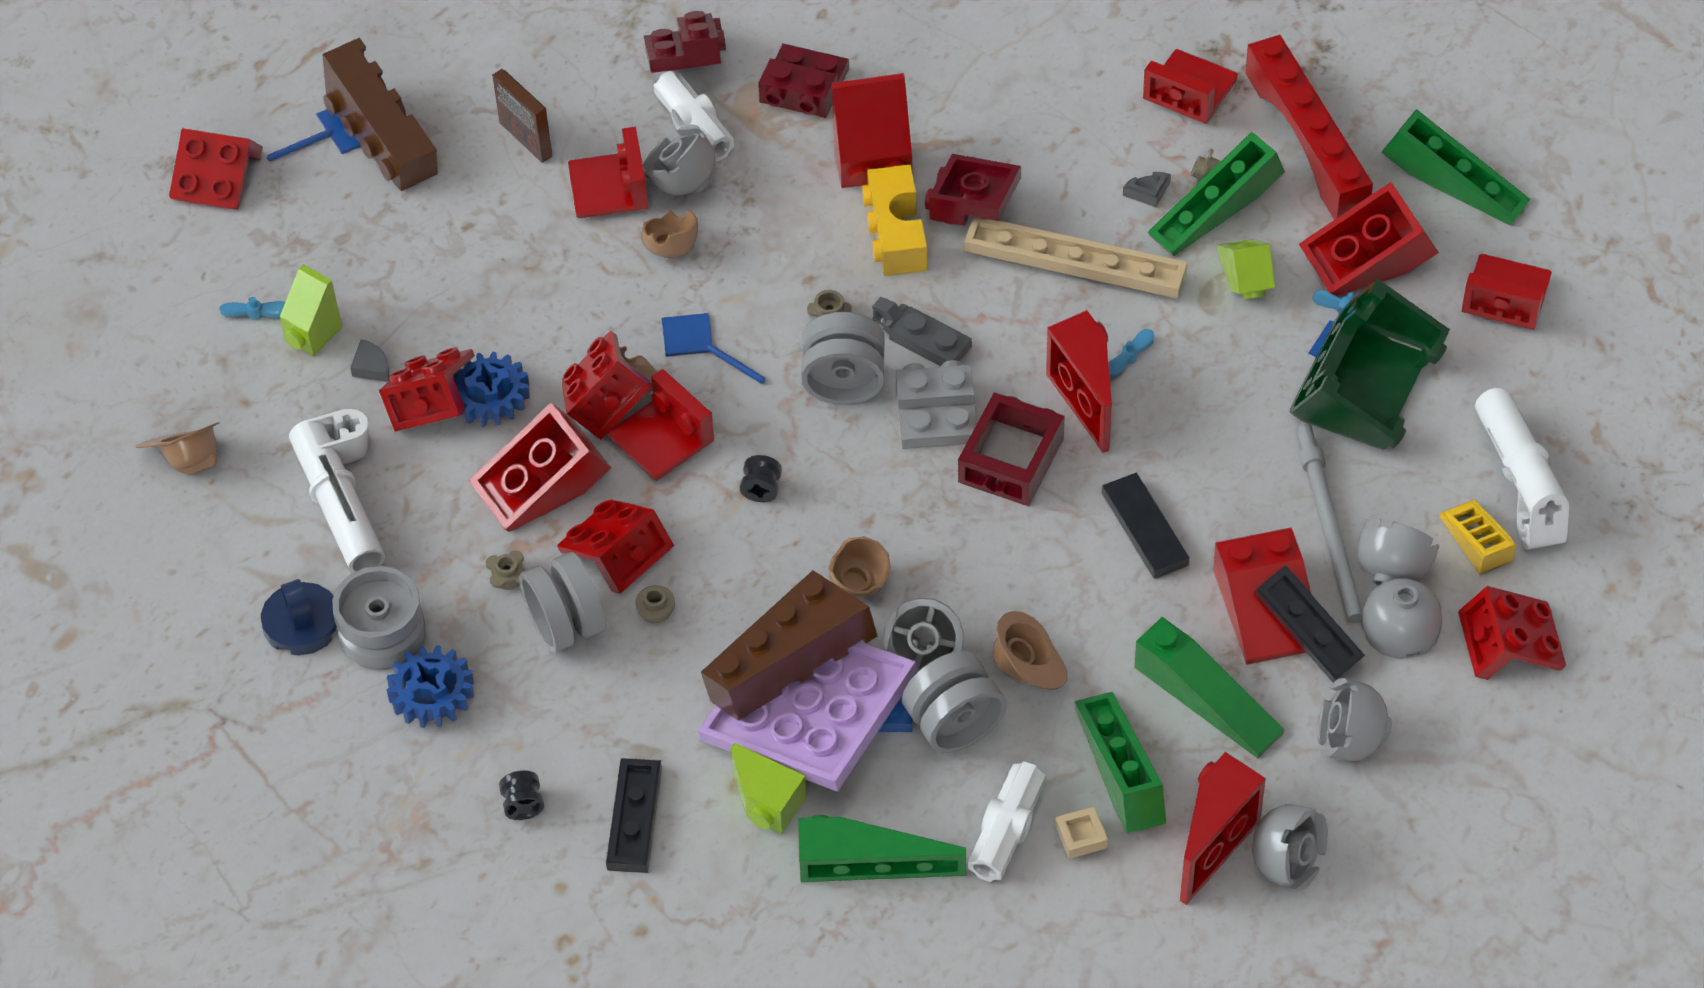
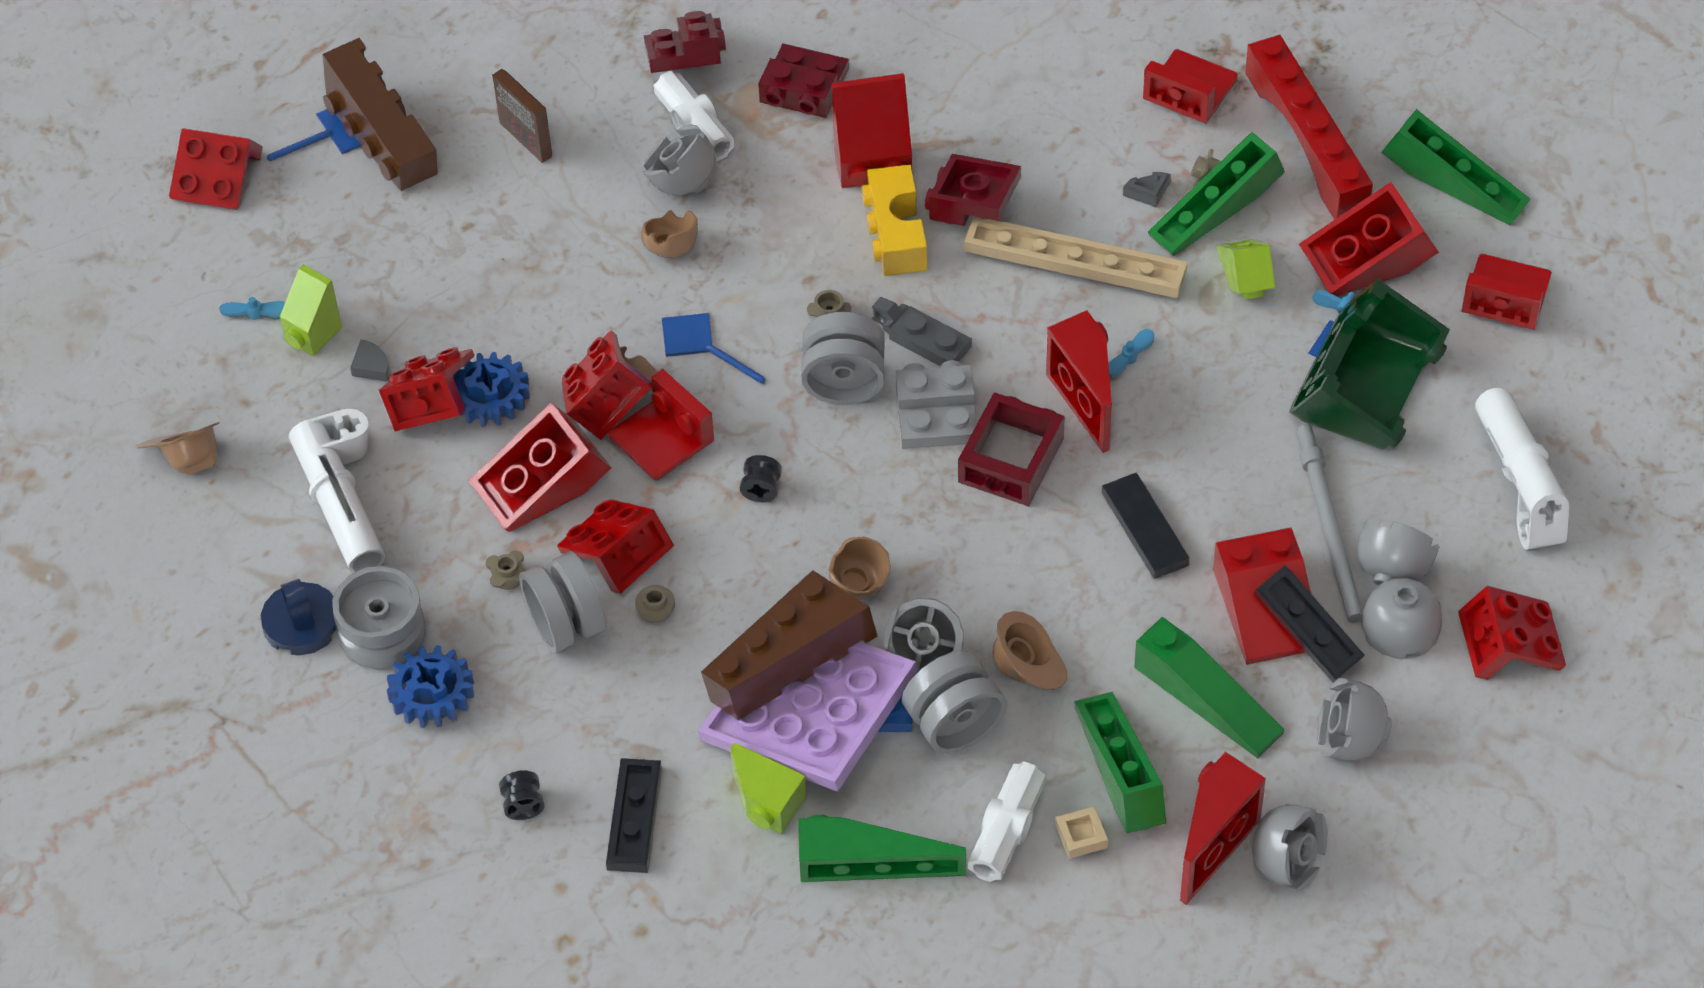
red bracket [568,126,648,218] -> none
yellow slope [1440,499,1517,574] -> none

